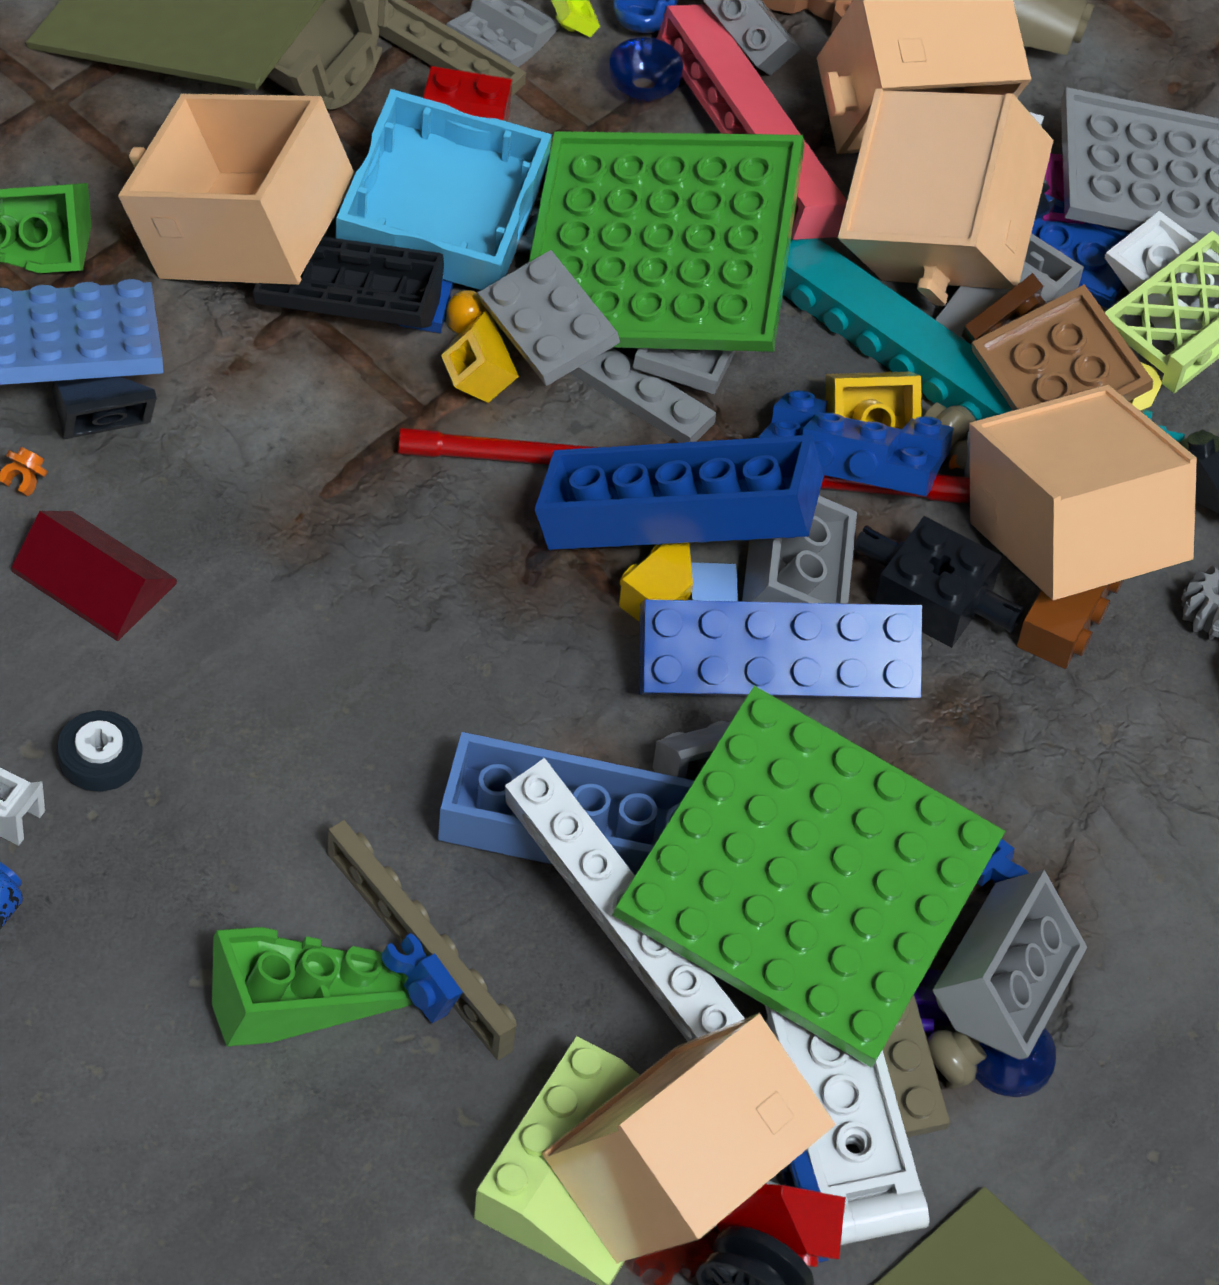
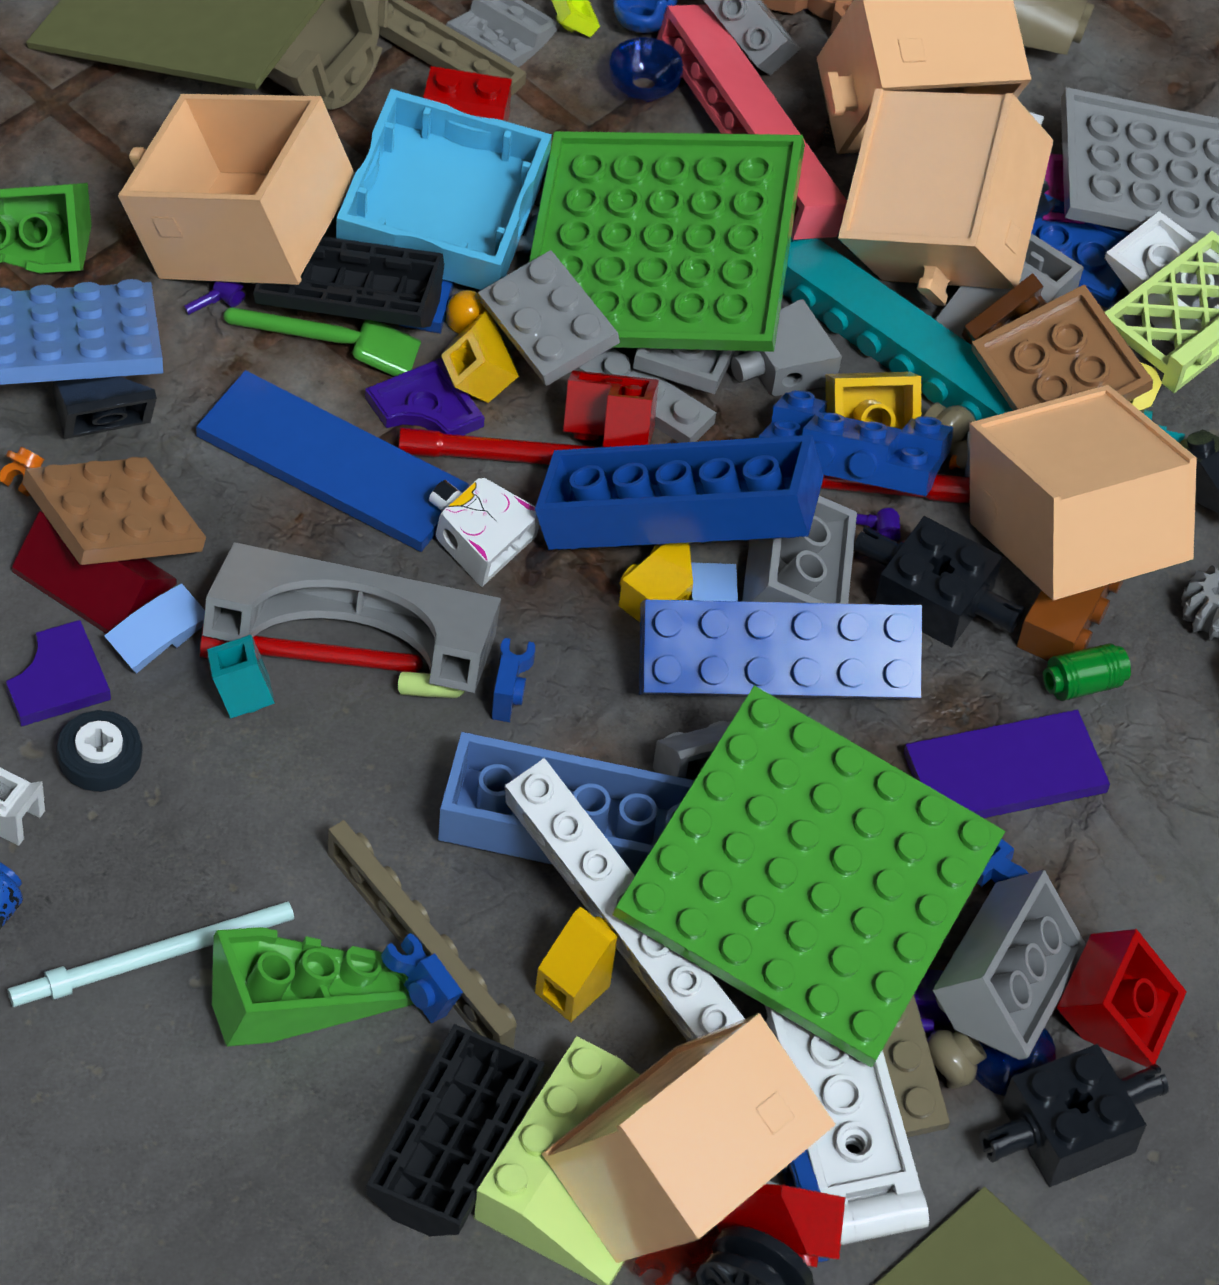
none -> dark purple tile [6,620,111,727]
none -> light aqua bar [7,901,294,1007]
none -> medium nougat plate [22,457,206,565]
none -> light blue slope [104,584,205,674]
none -> dark purple hand [183,281,245,315]
none -> blue tile [196,370,469,552]
none -> red piece [200,624,423,672]
none -> light grey arch [202,542,501,693]
none -> teal brick [207,634,275,718]
none -> bright green piece [223,307,421,376]
none -> dark purple tile [365,358,485,435]
none -> black piece [366,1024,545,1237]
none -> yellowish green arm [398,672,465,698]
none -> white torso [429,478,540,587]
none -> blue plate [492,638,535,722]
none -> yellow slope [535,906,617,1023]
none -> red brick [563,370,659,447]
none -> light grey torso [731,299,842,396]
none -> dark purple hand [856,508,901,542]
none -> dark purple tile [903,709,1110,818]
none -> black brick [980,1044,1169,1187]
none -> green head [1043,643,1131,701]
none -> red slope [1057,929,1187,1067]

